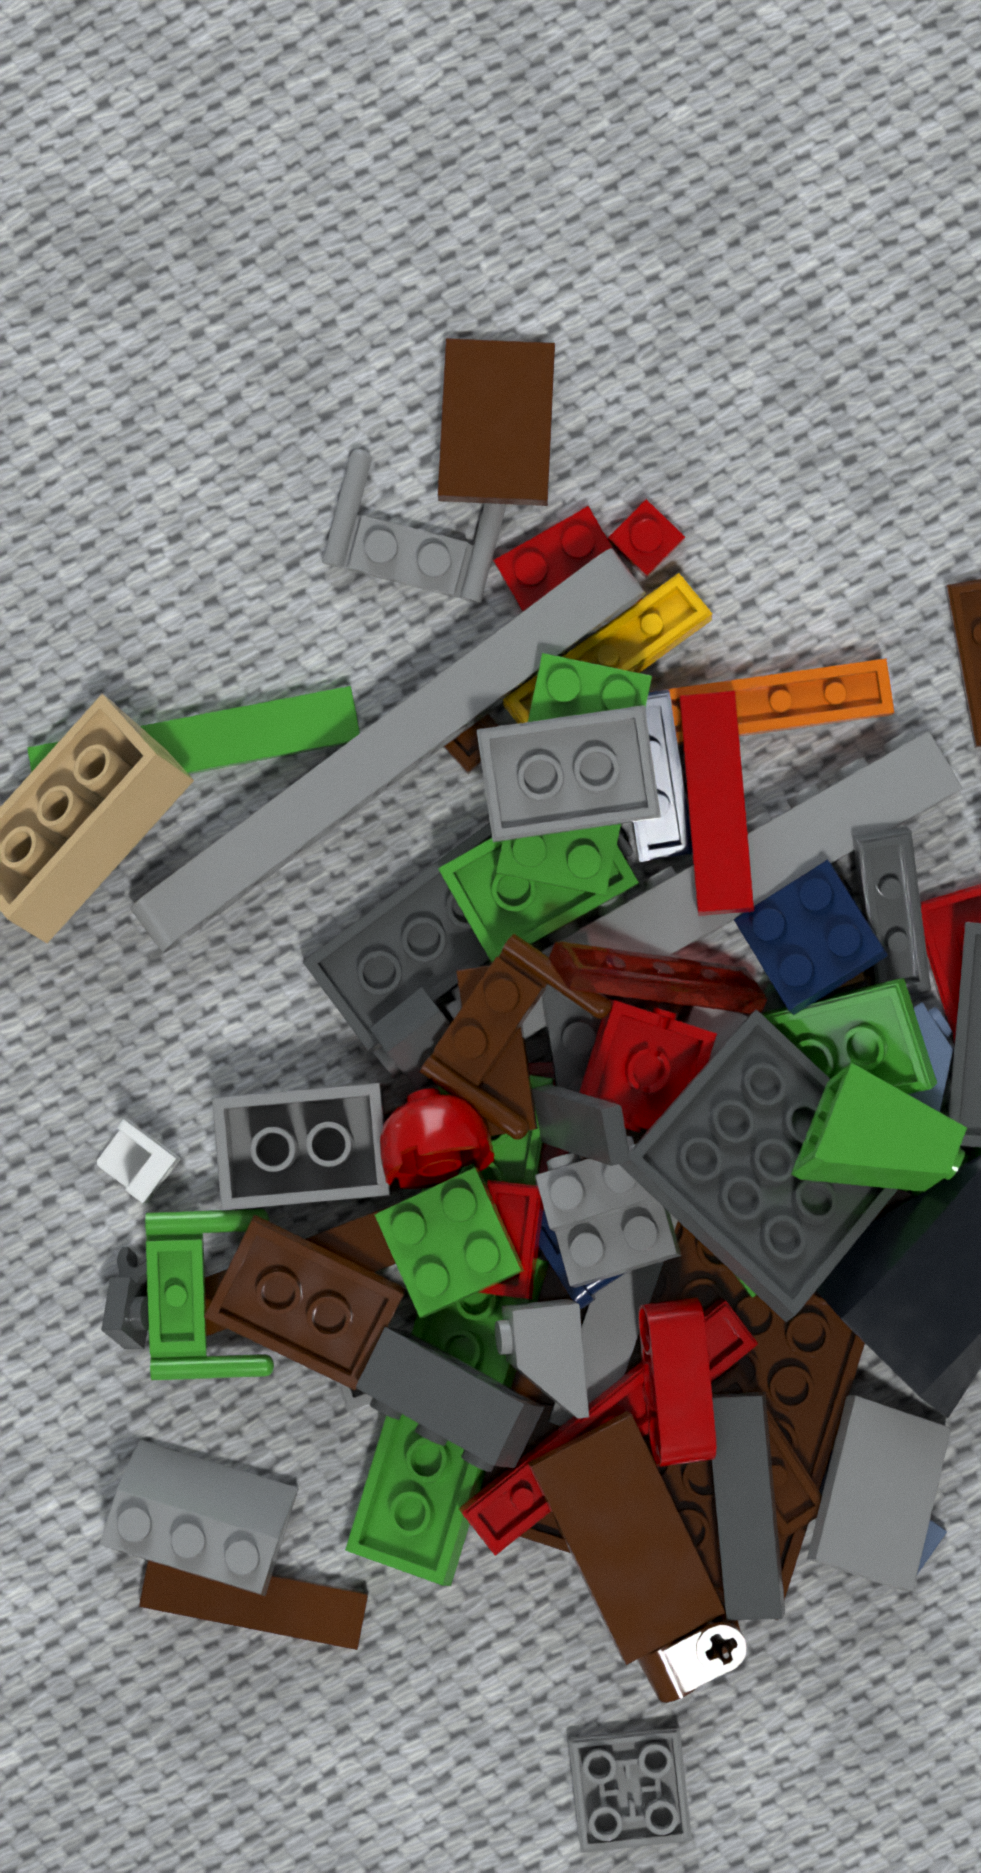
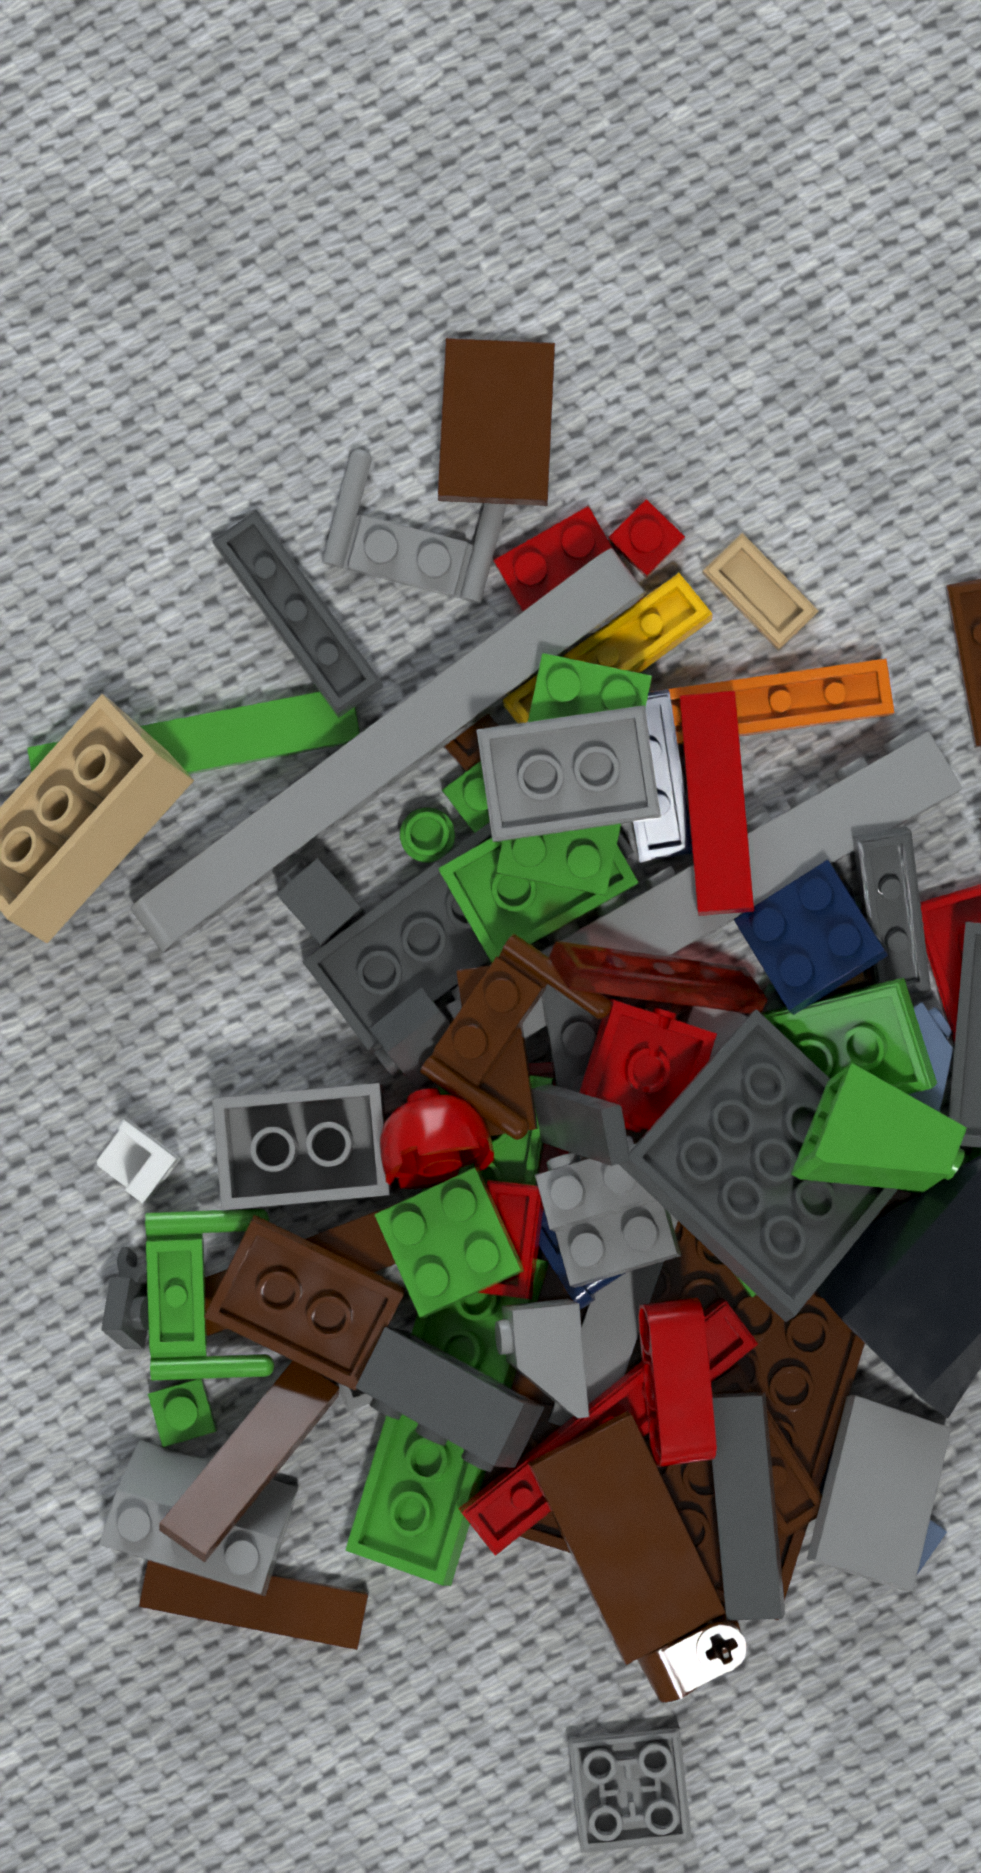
none -> bright green plate [148,1379,218,1447]
none -> tile [159,1361,340,1563]
none -> dark grey tile [212,510,383,718]
none -> dark grey brick [276,858,364,946]
none -> bright green plate [400,807,455,863]
none -> bright green plate [442,761,490,833]
none -> tan tile [702,533,819,651]

